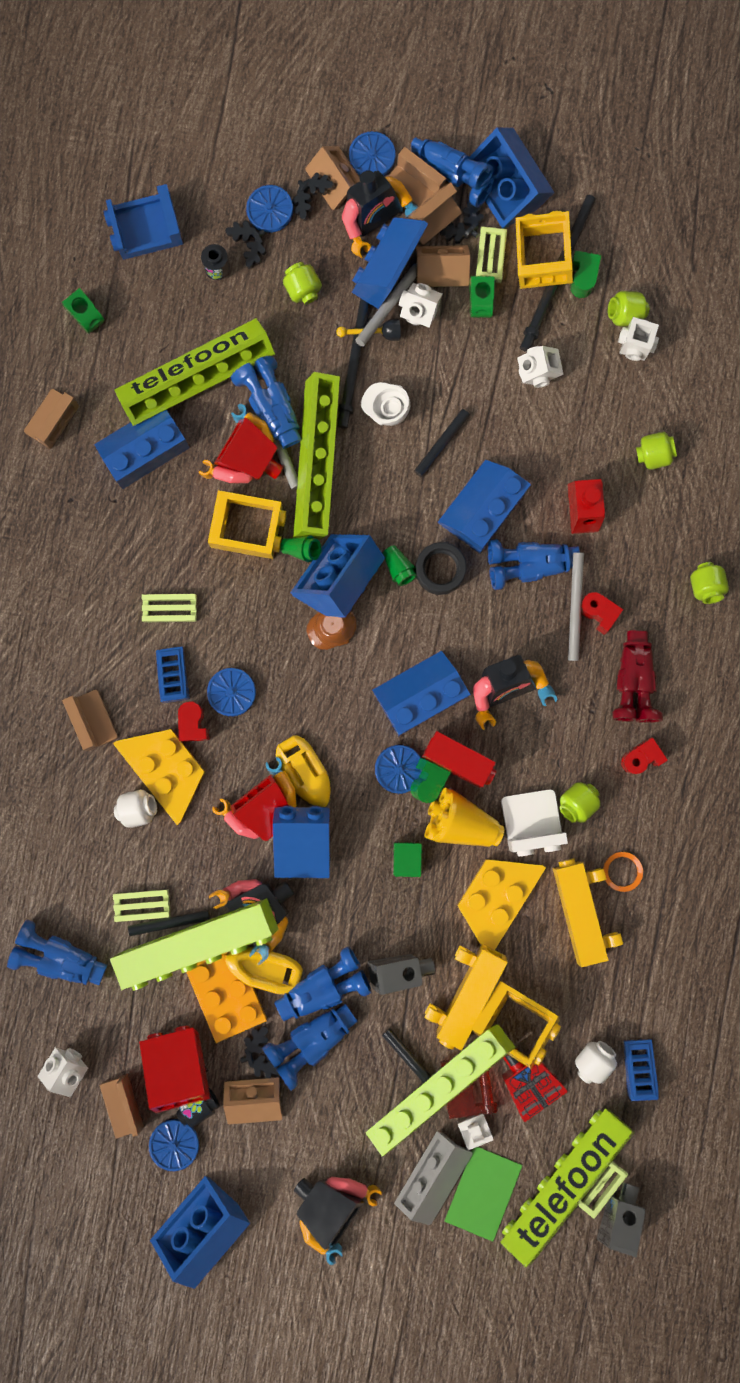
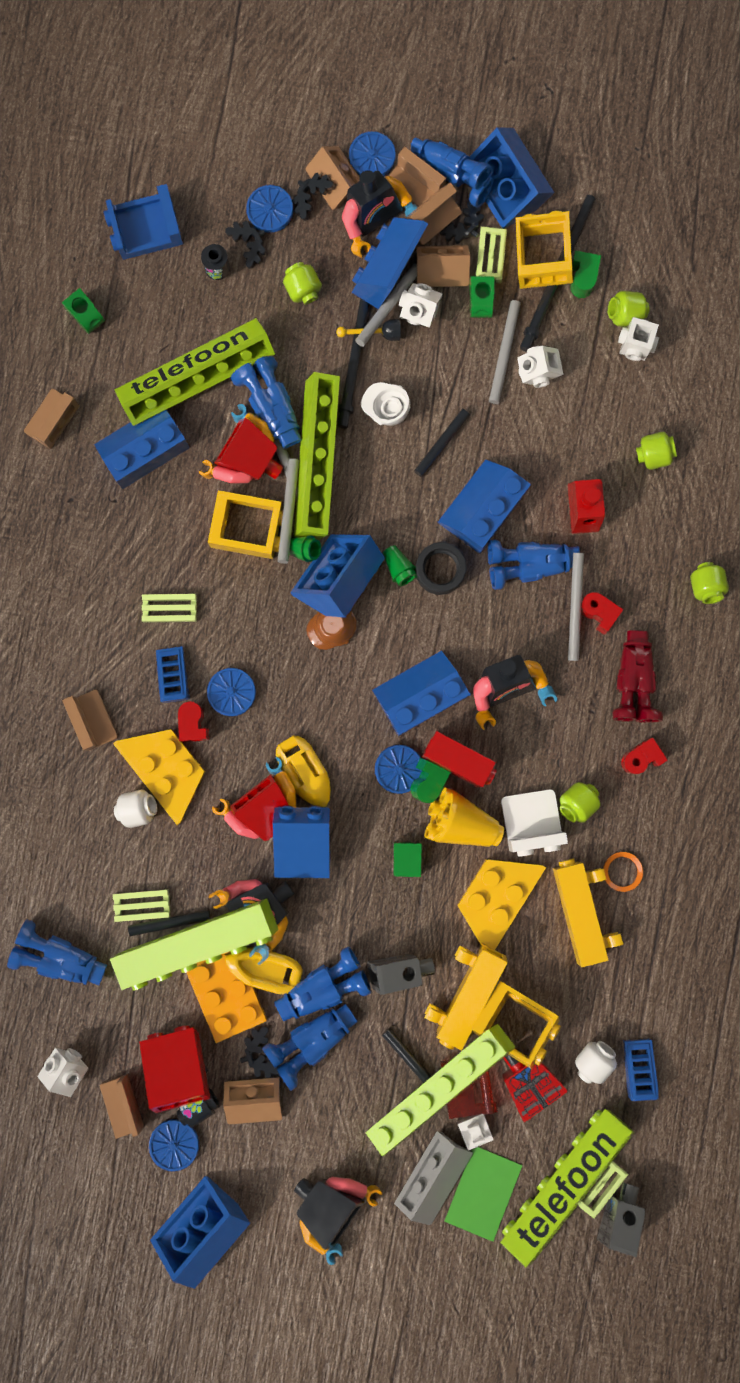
none -> light grey bar [278,459,299,564]
none -> light grey bar [489,300,521,404]

